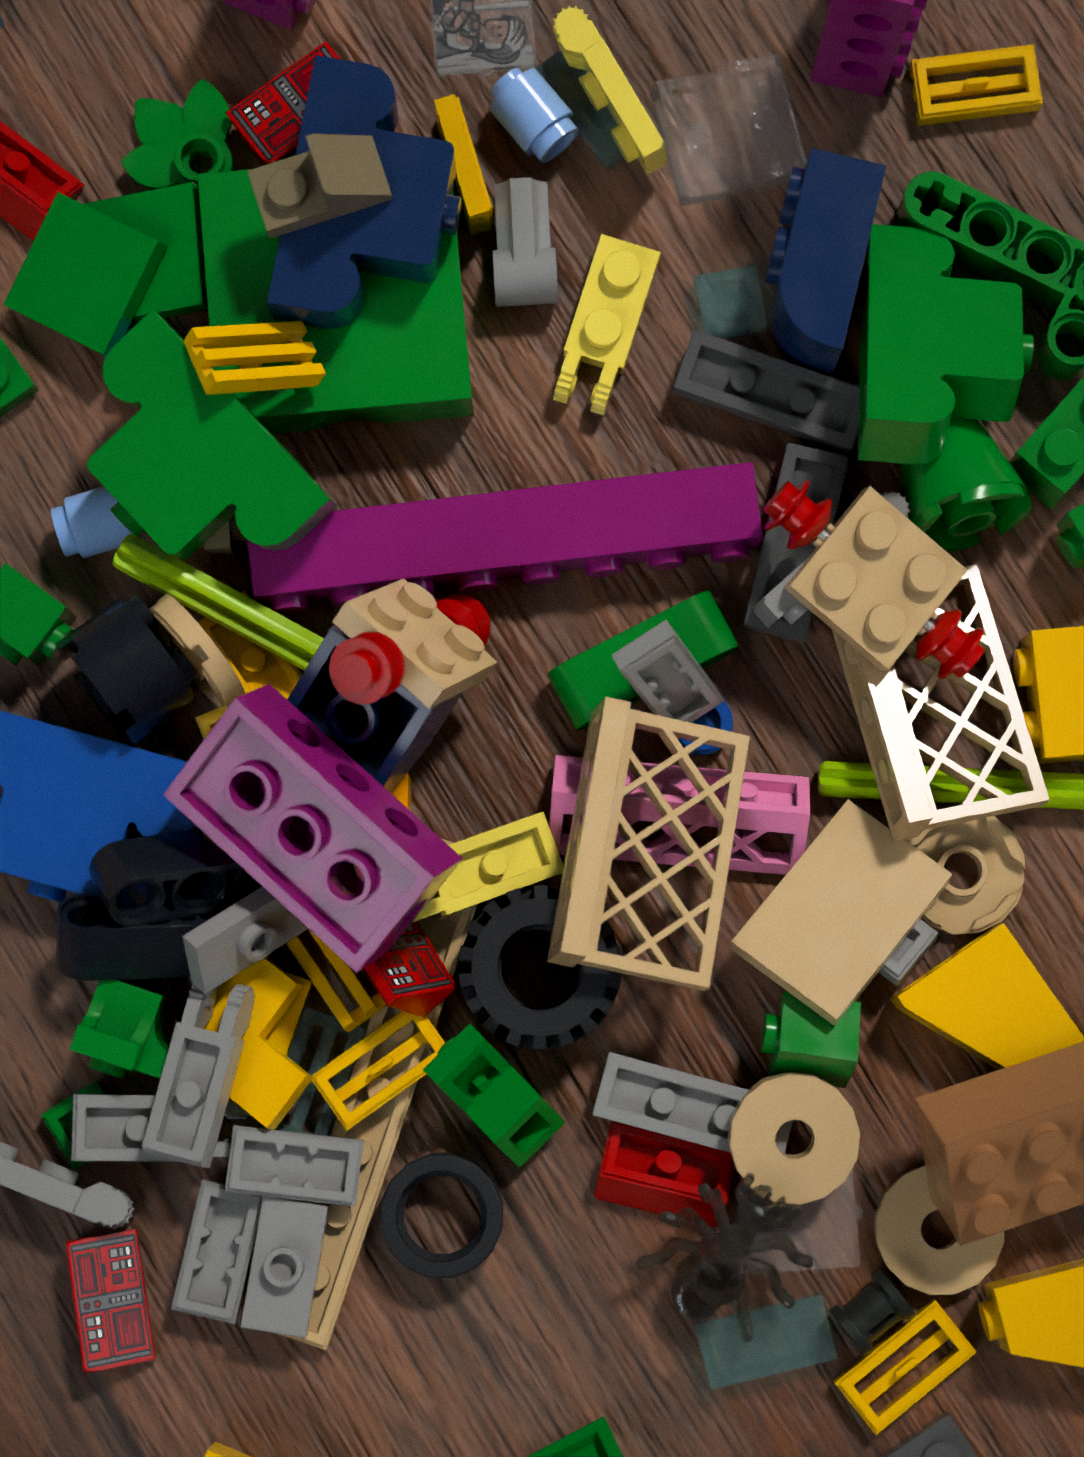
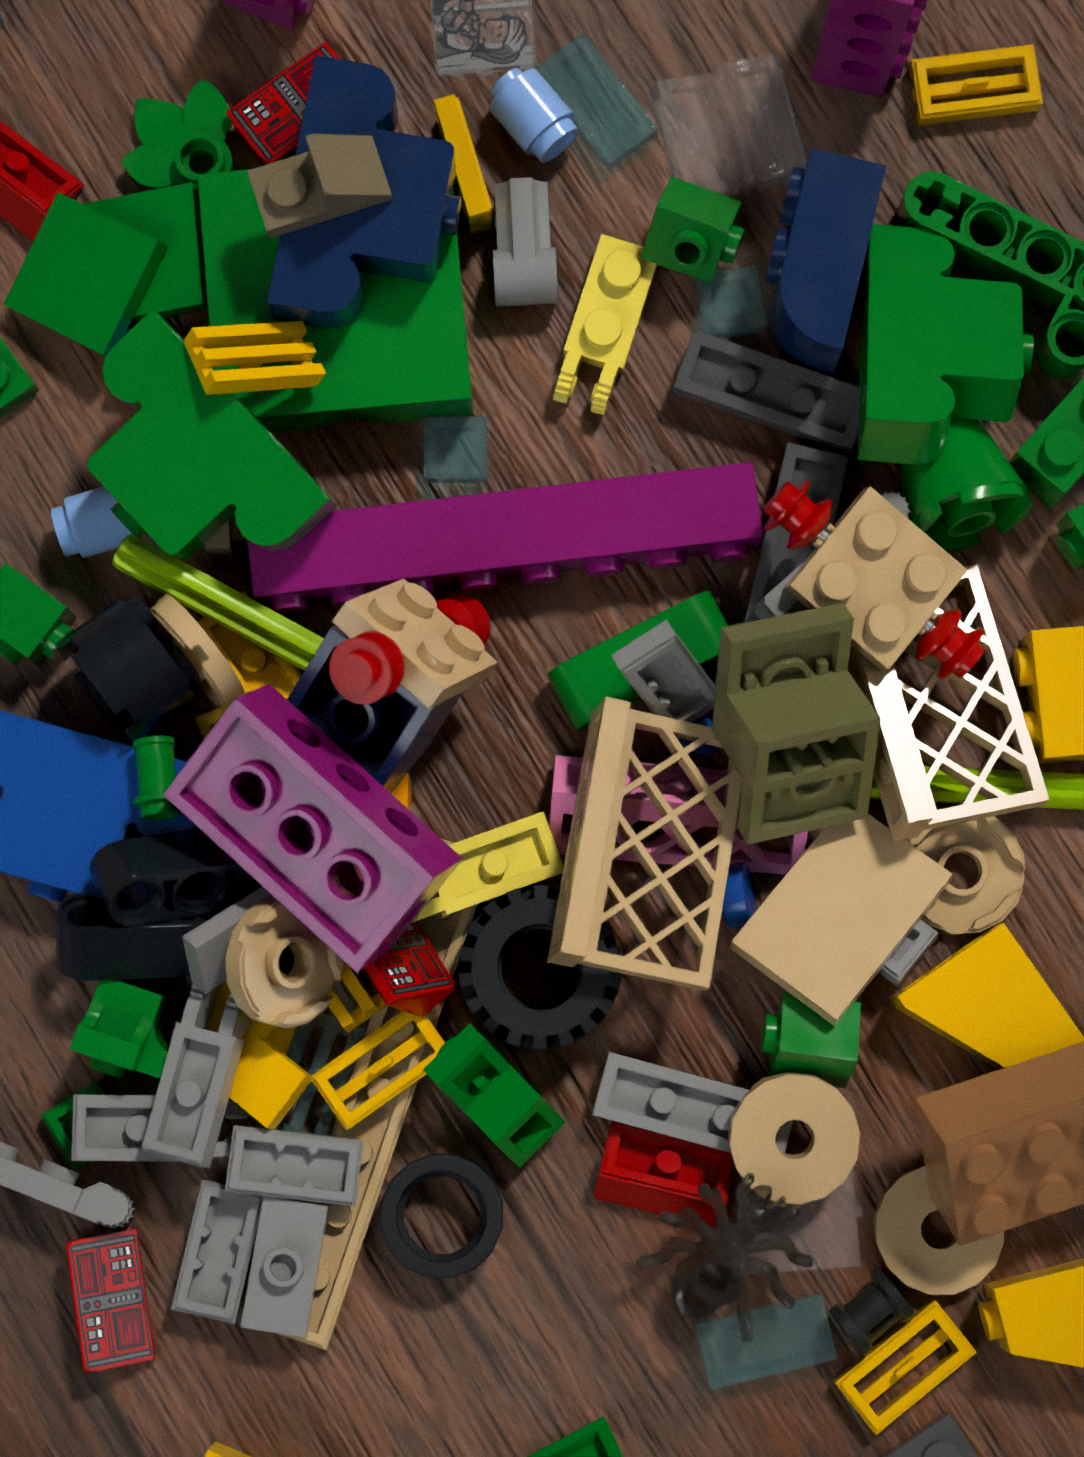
light yellow hinge [553,6,667,175] -> none
none -> green pin [132,736,180,821]
none -> tan tile [225,896,344,1028]
none -> clear light blue tile [424,417,487,483]
none -> green brick [641,176,745,283]
none -> olive bracket [712,603,881,845]
none -> blue tile [722,862,757,929]

